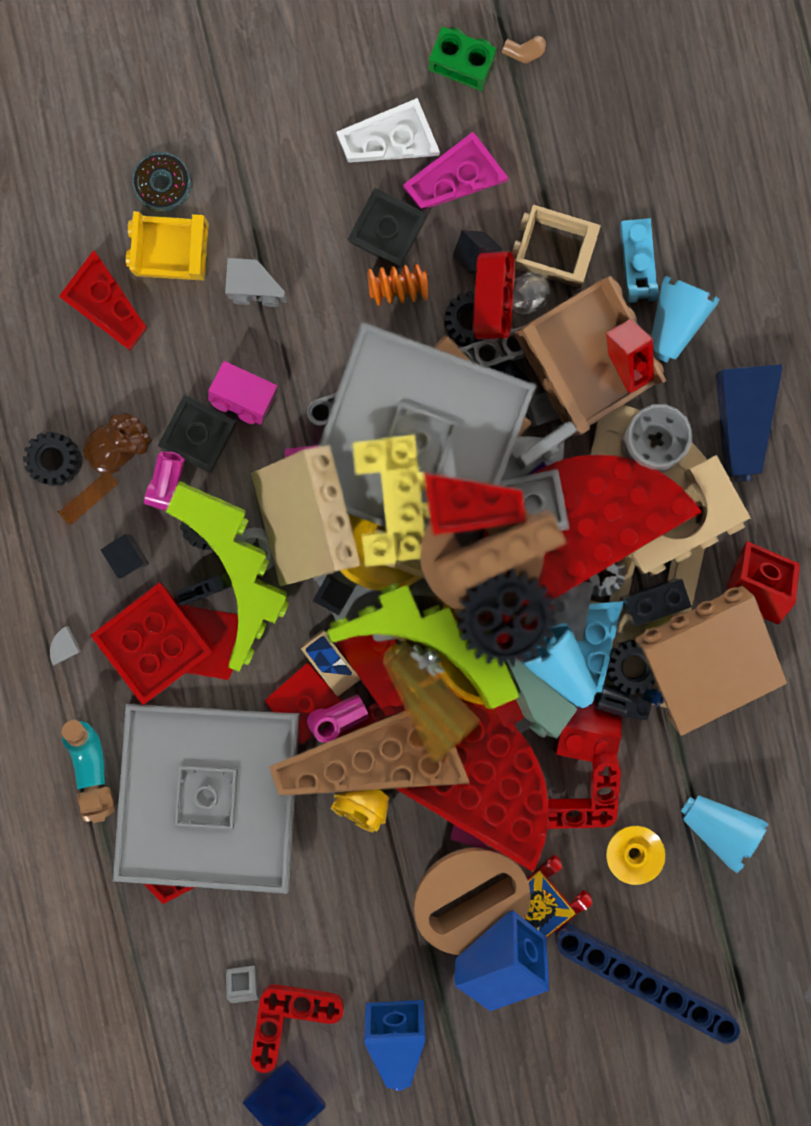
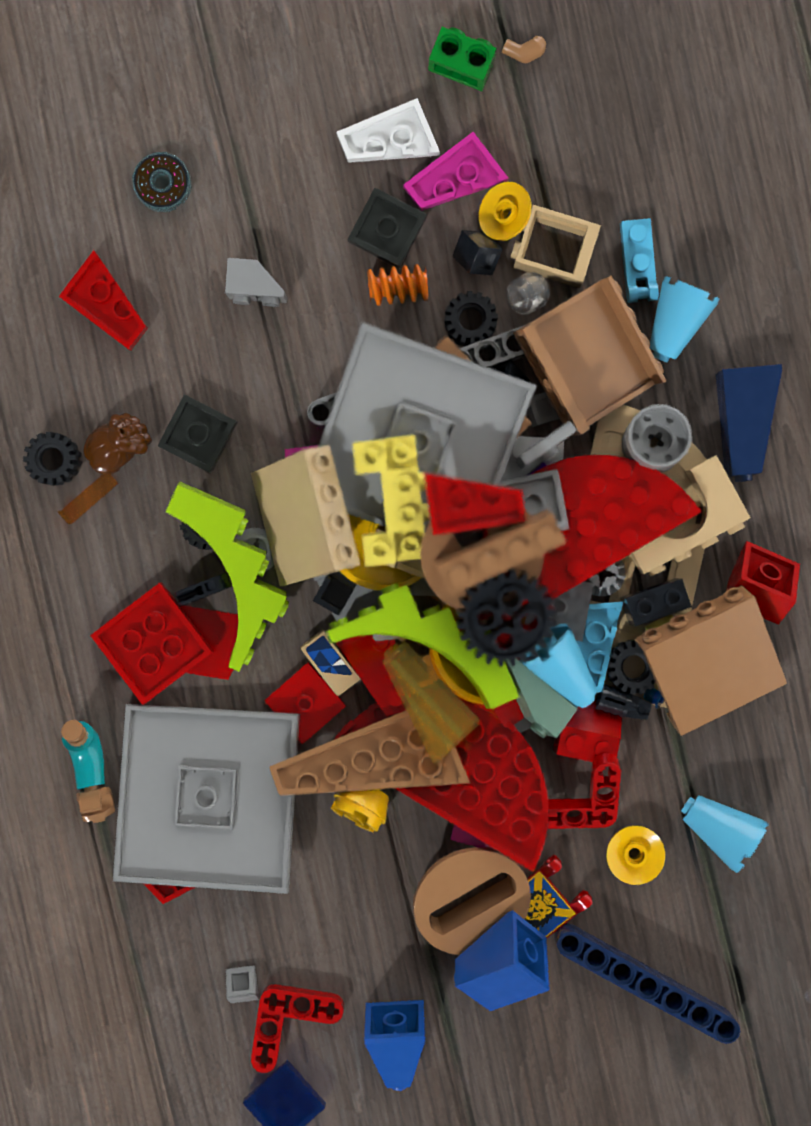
light grey tile [50,626,81,666] -> none
black panel [100,534,149,579] -> none
yellow panel [126,211,209,281] -> none
dark pink piece [144,451,185,511] -> none
dark pink brick [208,361,278,425] -> none
dark pink piece [307,694,369,743] -> none
light grey plant [411,644,444,676] -> none
red beam [473,251,515,339] -> none
red slope [606,319,654,394] -> none
none -> yellow dish [478,182,532,241]

